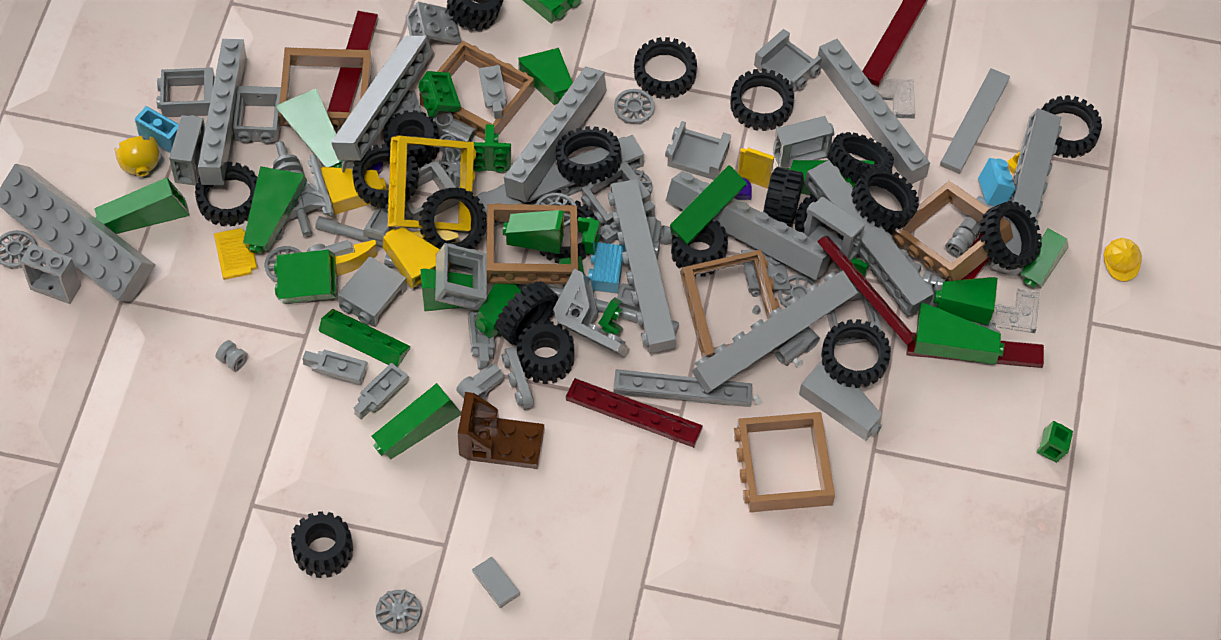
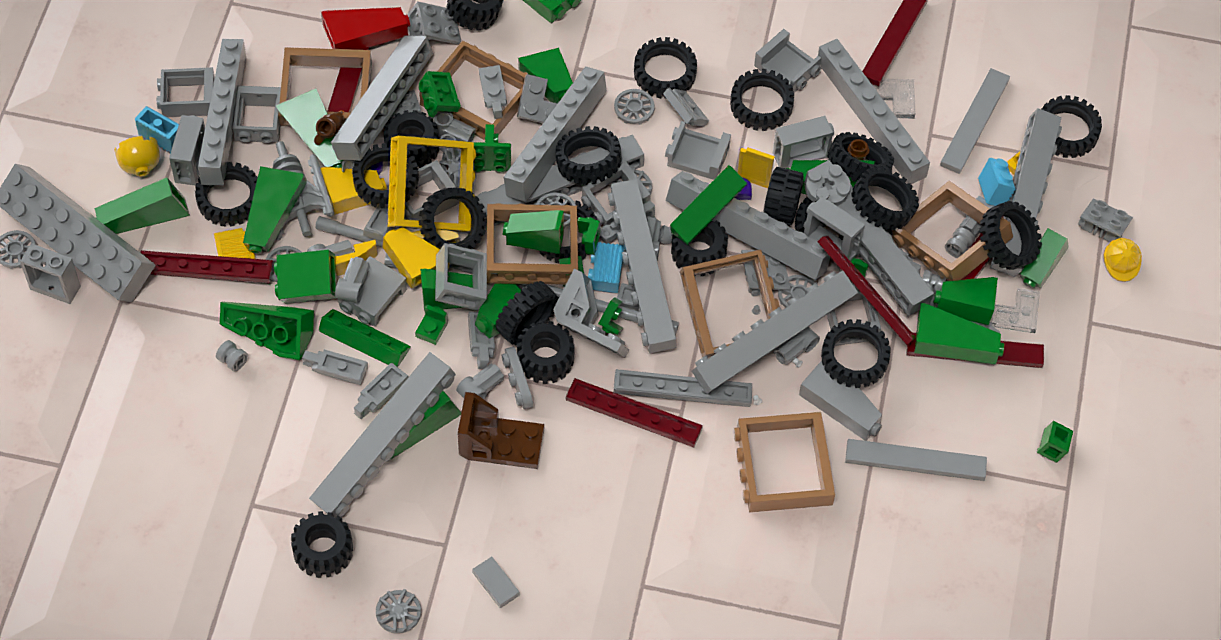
none -> dark red tile [140,250,274,283]
none -> green wedge [219,301,314,360]
none -> light grey brick [309,352,456,518]
none -> reddish brown animal [314,110,344,145]
none -> red slope [321,7,411,50]
none -> light grey piece [335,257,369,303]
none -> green bracket [415,305,448,345]
none -> light grey plate [517,74,557,123]
none -> light grey plate [663,88,709,127]
none -> light grey plate [805,164,851,206]
none -> light grey tile [845,439,987,481]
none -> reddish brown cone [848,139,869,160]
none -> light grey hinge [1078,198,1133,242]

